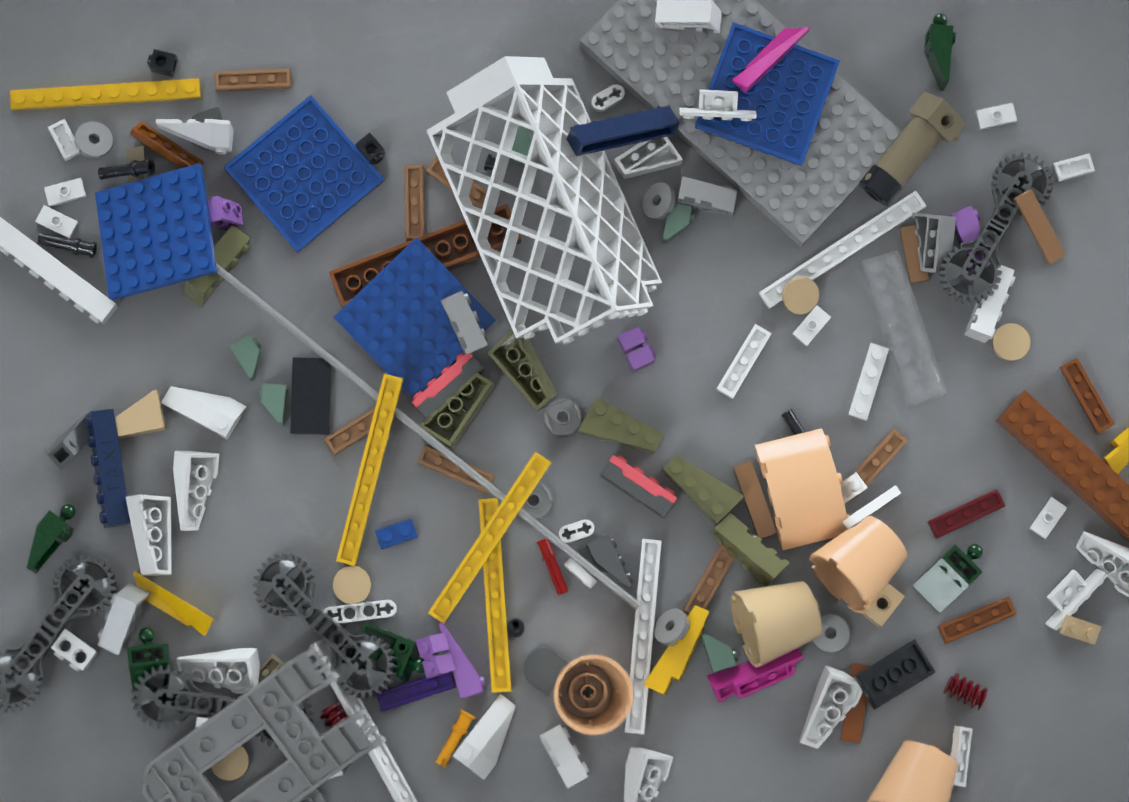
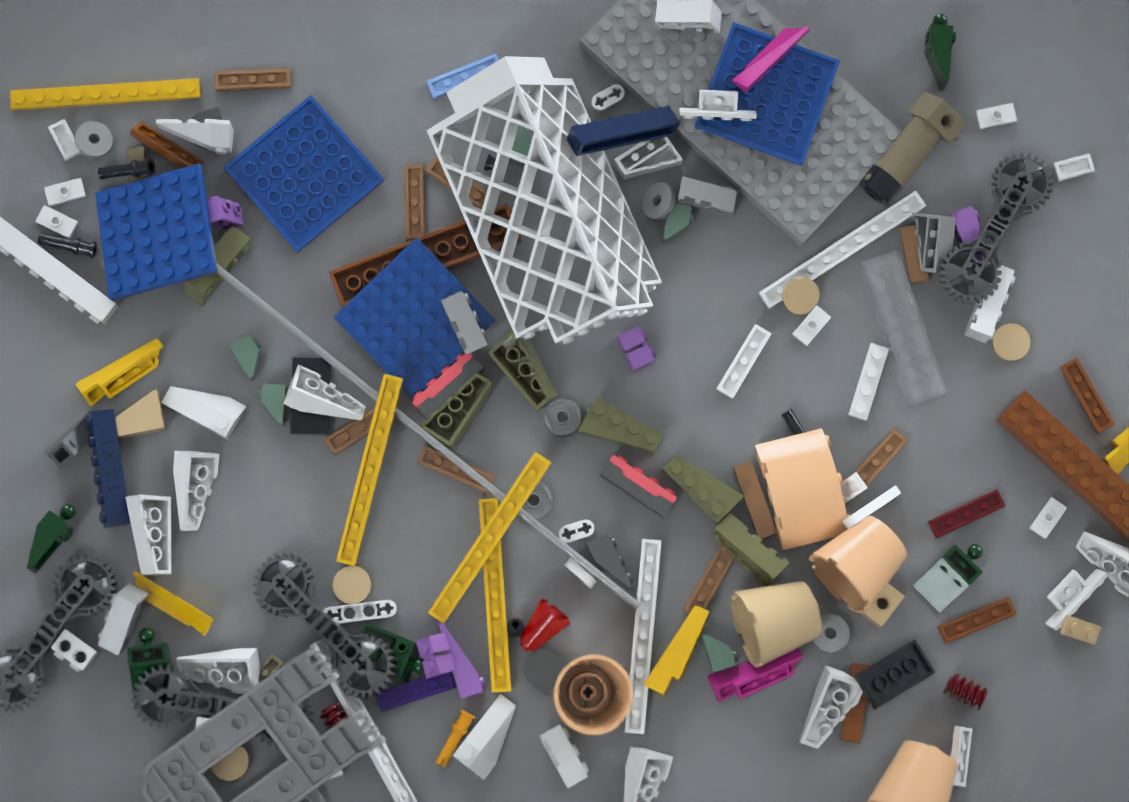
black brick [147,49,178,77] -> none
black brick [355,132,385,164] -> none
blue plate [375,518,418,550] -> none
red axle [537,538,568,595] -> none
light grey tile [654,608,690,646] -> none
medium nougat tile [1014,189,1066,265] -> none
none -> yellow wedge [75,338,163,406]
none -> white wedge [283,365,366,420]
none -> light blue tile [426,54,499,100]
none -> red cone [519,598,571,652]

